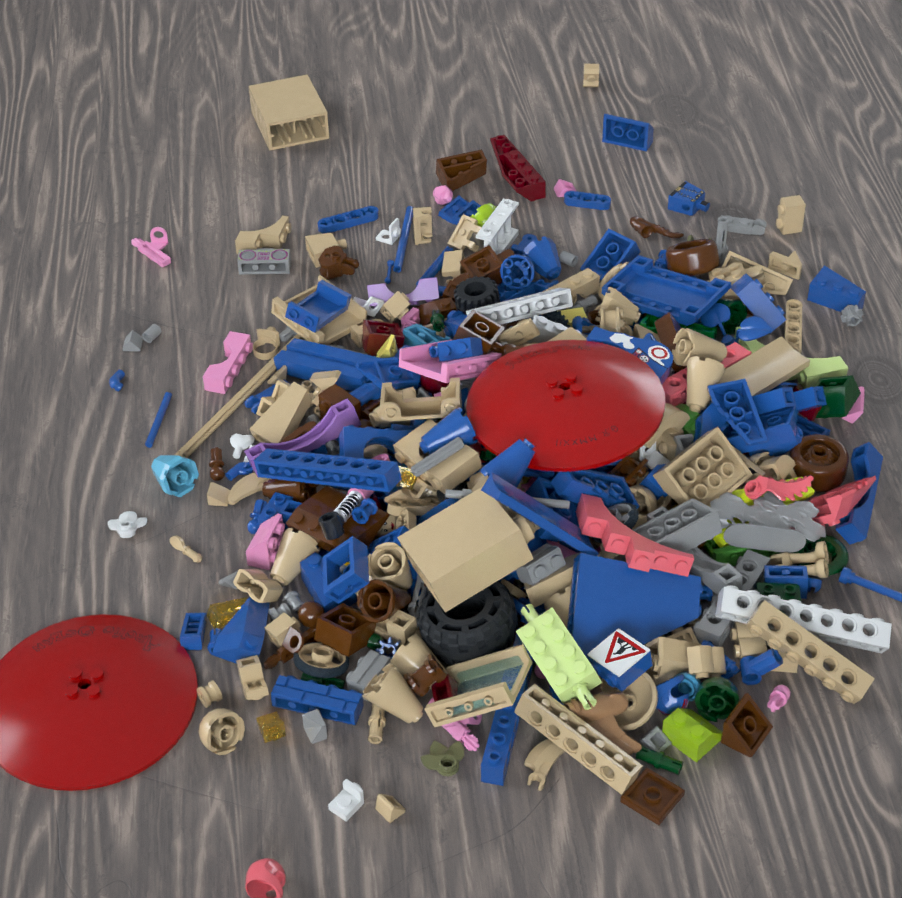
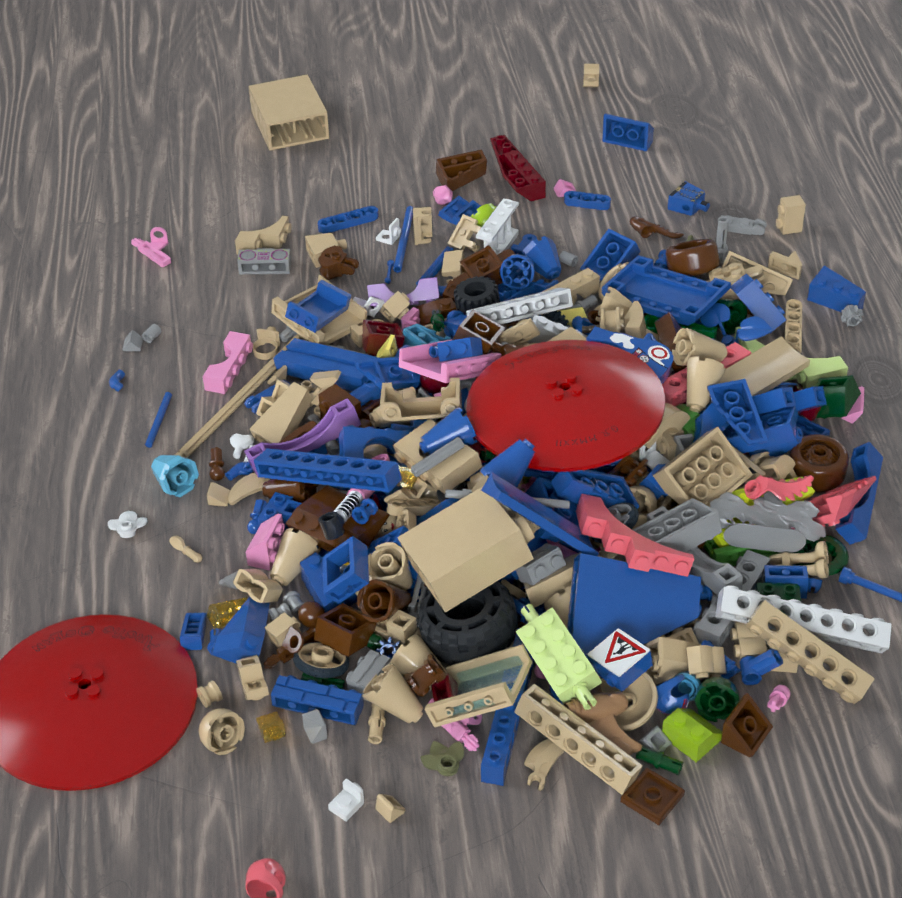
none -> tan slope [624,301,646,339]

